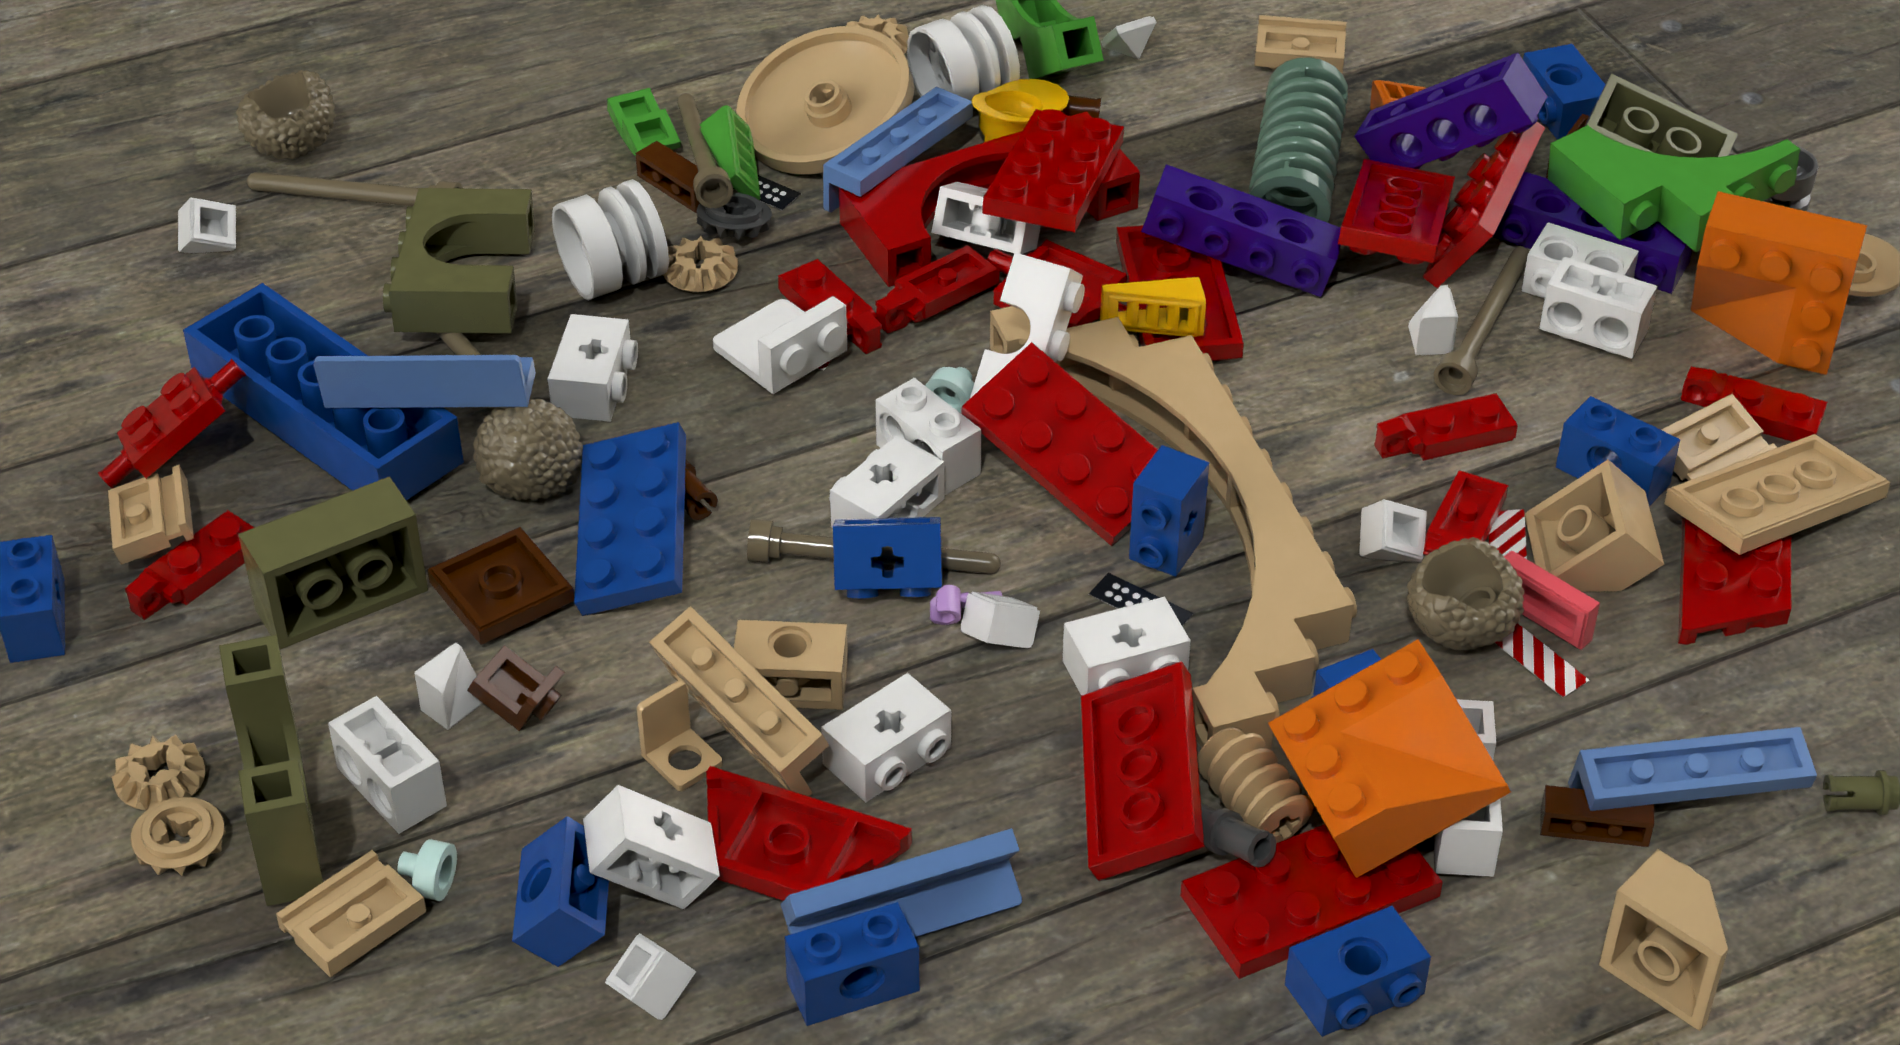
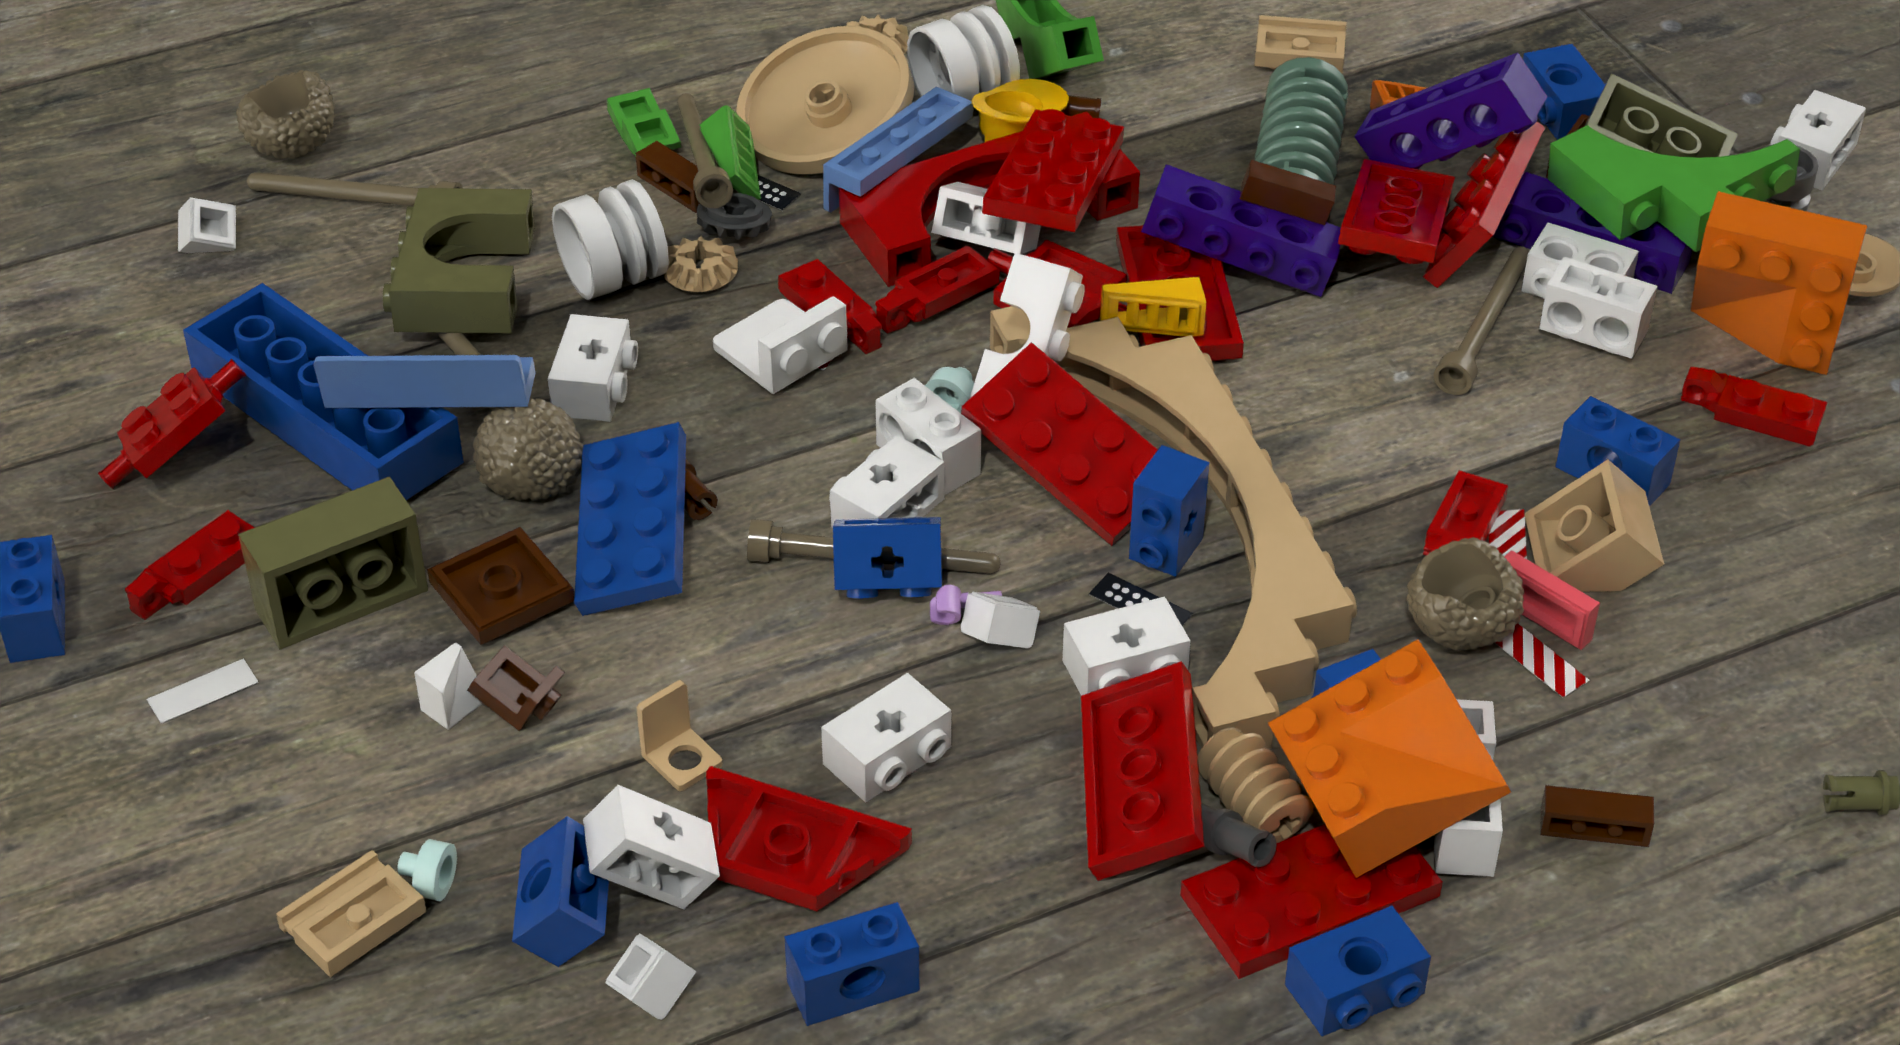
tan plate [108,465,194,565] -> none
tan gear [112,734,206,810] -> none
tan gear [130,797,226,876] -> none
olive arch [219,634,323,906] -> none
white brick [328,696,447,834] -> none
tan fence [649,606,829,796] -> none
tan brick [734,620,848,710] -> none
medium blue panel [780,828,1022,938] -> none
white slope [1101,16,1156,59] -> none
white slope [1359,499,1427,562] -> none
red hinge [1374,393,1518,461] -> none
white slope [1408,285,1458,355] -> none
medium blue panel [1568,727,1817,811] -> none
tan slope [1599,849,1728,1031] -> none
tan plate [1661,394,1777,481] -> none
tan tile [1664,434,1890,555] -> none
red wing [1678,516,1792,645] -> none
none -> white sticker [146,658,259,723]
none -> reddish brown piece [1240,160,1336,225]
none -> white brick [1770,90,1866,190]

